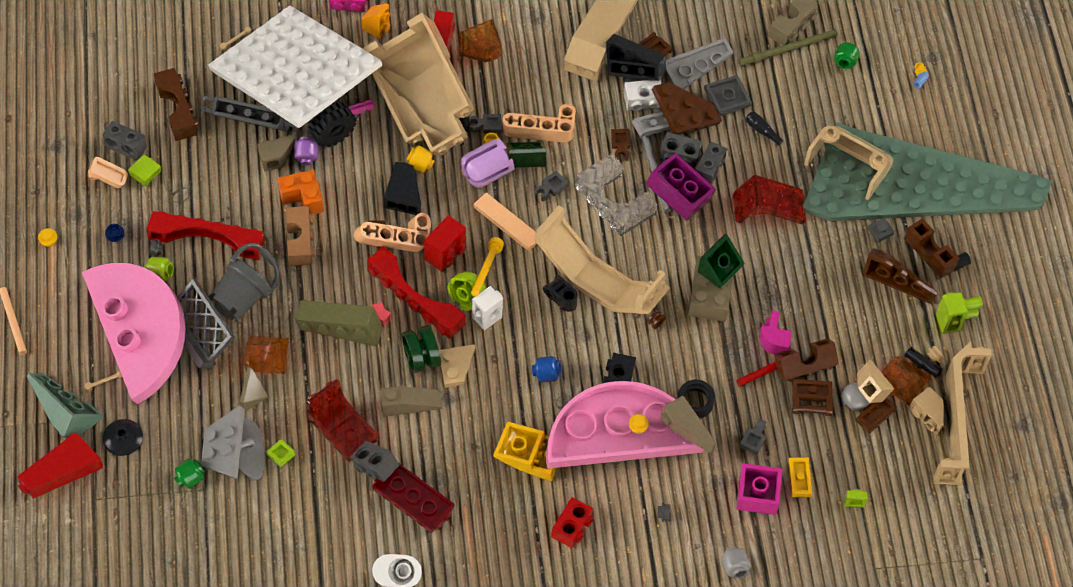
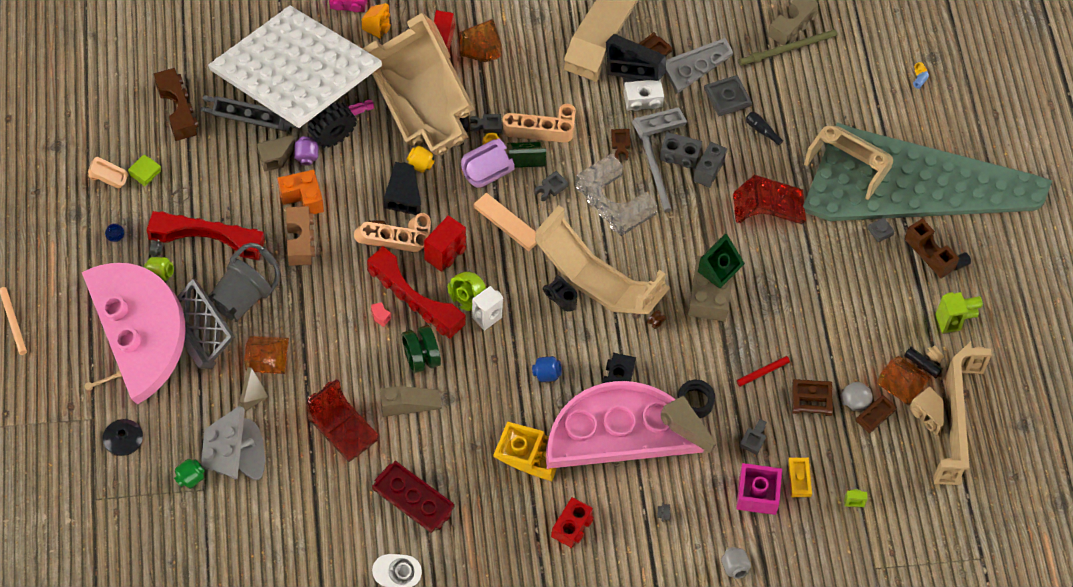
red slope [17,432,103,499] -> none
sand green wedge [27,373,103,438] -> none
yellow plate [38,228,58,247] -> none
dark grey brick [102,121,147,160] -> none
tan hinge [220,27,251,50] -> none
lime plate [266,439,295,468] -> none
olive wedge [295,300,383,347] -> none
dark grey brick [350,441,399,482] -> none
tan wing [439,344,475,388] -> none
yellow piece [471,237,504,297] -> none
yellow plate [629,414,649,434] -> none
magenta brick [646,153,716,221] -> none
reddish brown plate [651,82,722,135] -> none
dark pink brick [759,310,792,354] -> none
reddish brown arch [774,338,839,381] -> none
green head [834,42,860,69] -> none
tan slope [857,360,894,403] -> none
reddish brown wedge [862,248,937,305] -> none

